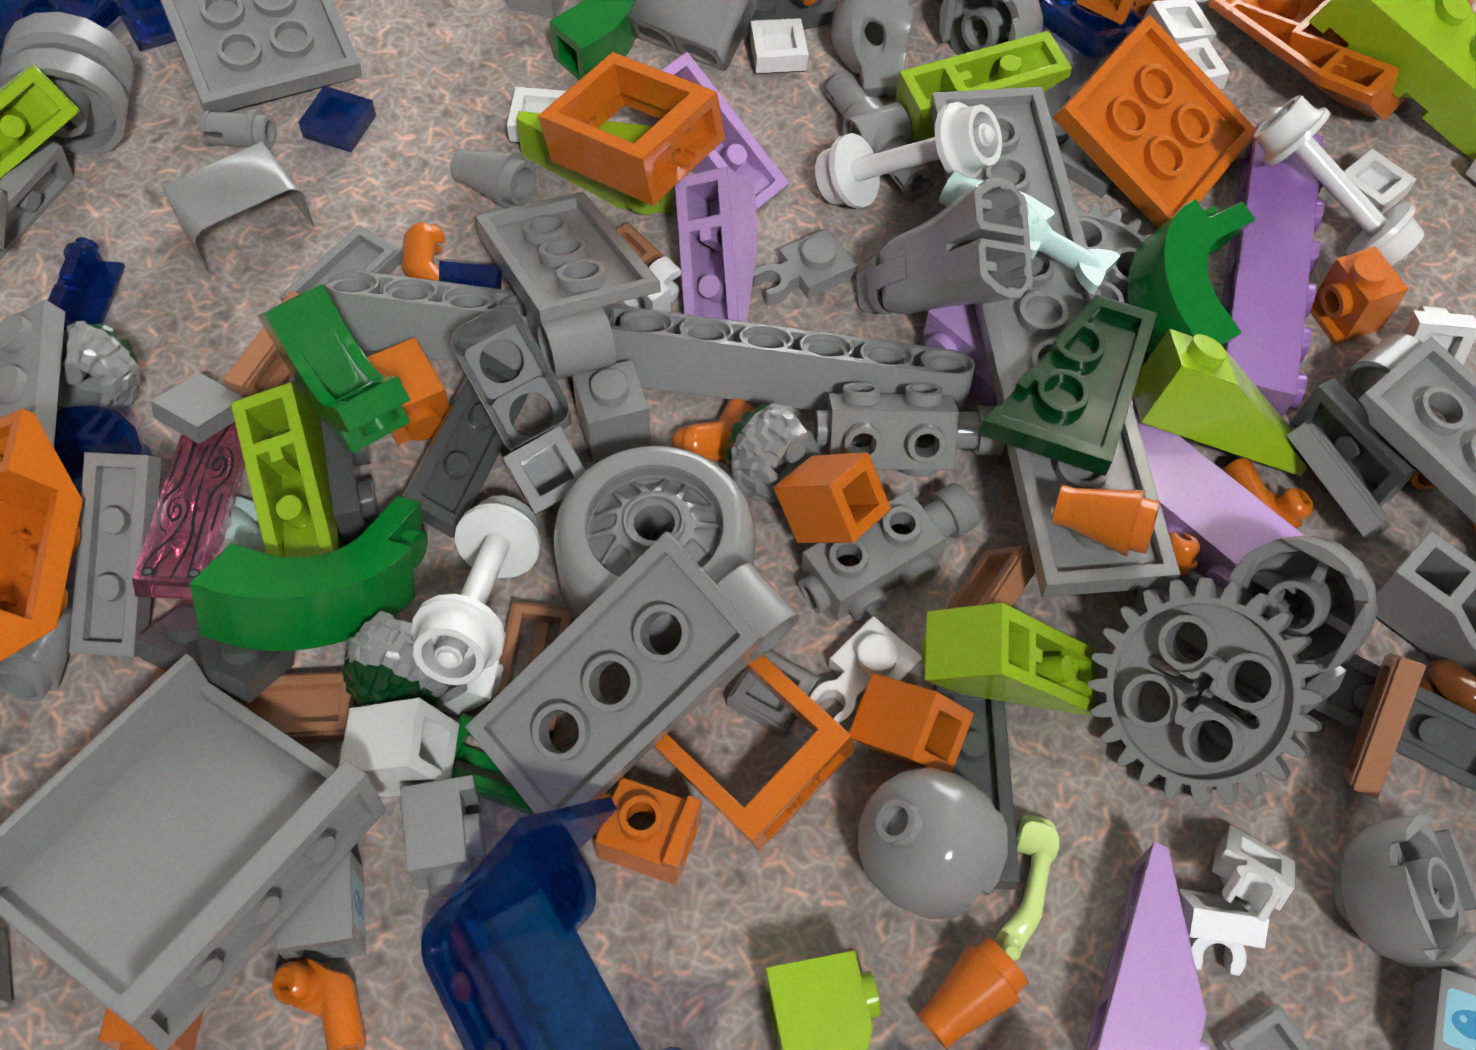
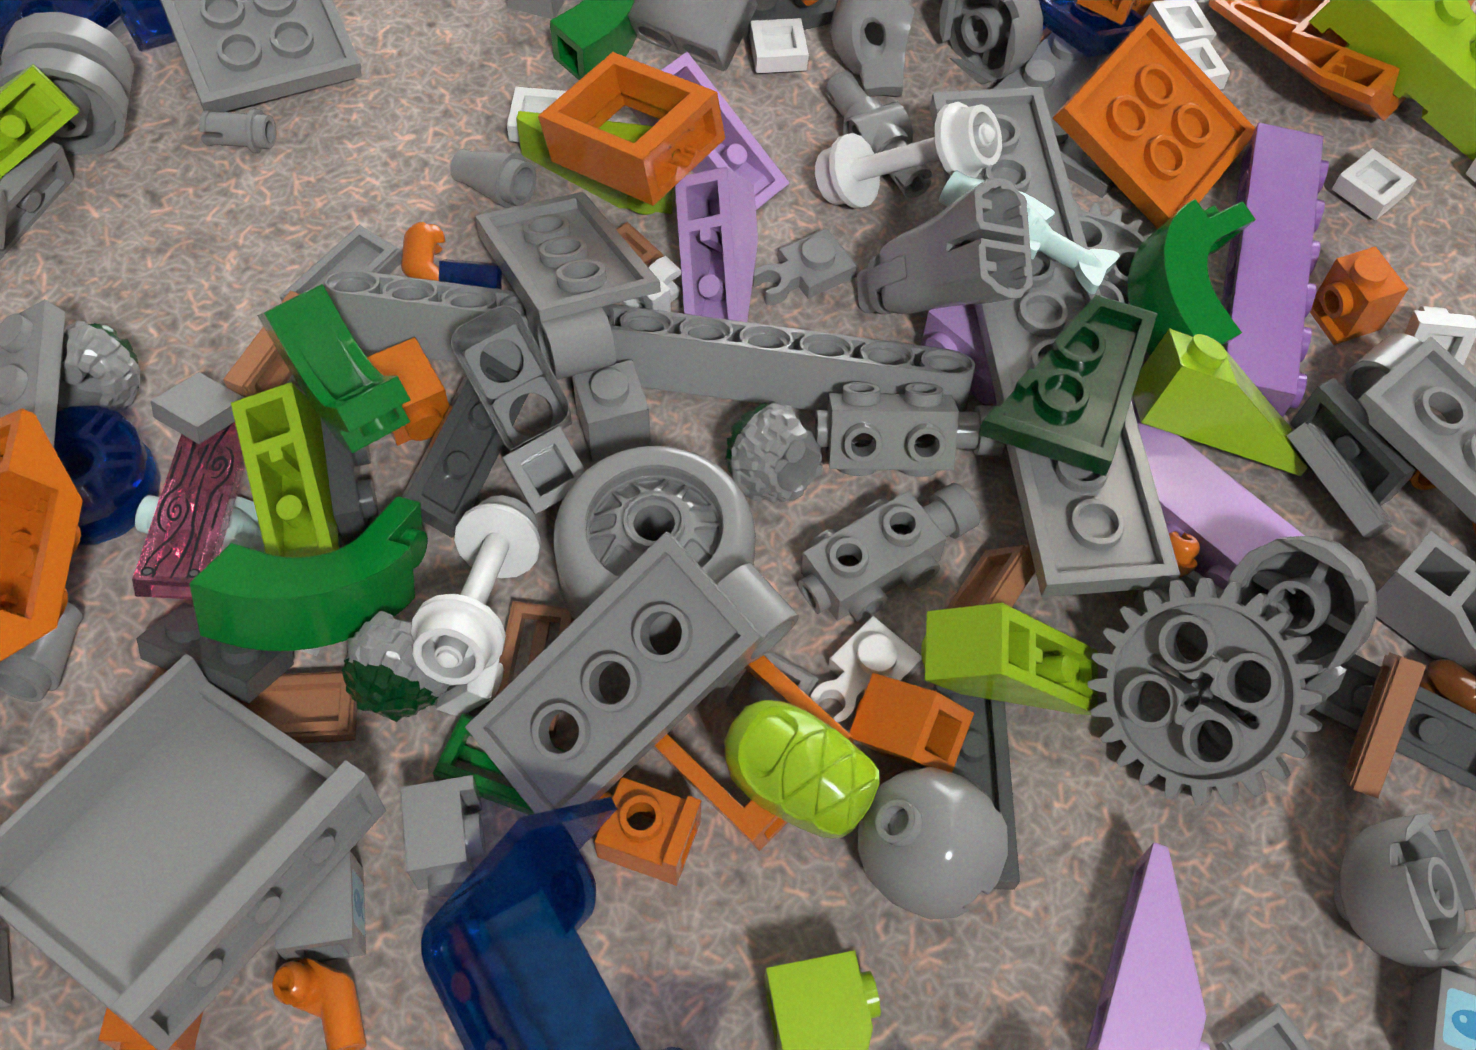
clear blue hinge [47,237,125,331] -> none
light grey plate [69,452,161,657] -> none
light grey piece [162,141,315,275] -> none
clear blue plate [298,86,376,152] -> none
white brick [339,698,459,797] -> none
orange arm [672,398,754,462] -> none
orange brick [773,452,891,543] -> none
lime slope [896,31,1072,143] -> none
orange cone [916,937,1029,1050] -> none
yellowish green piece [995,815,1059,961] -> none
orange cone [1052,485,1160,557] -> none
white tile [1178,888,1269,976] -> none
white plate [1212,824,1295,922] -> none
orange arm [1223,458,1313,528] -> none
white piece [1253,95,1425,266] -> none
none -> lime piece [724,700,880,839]

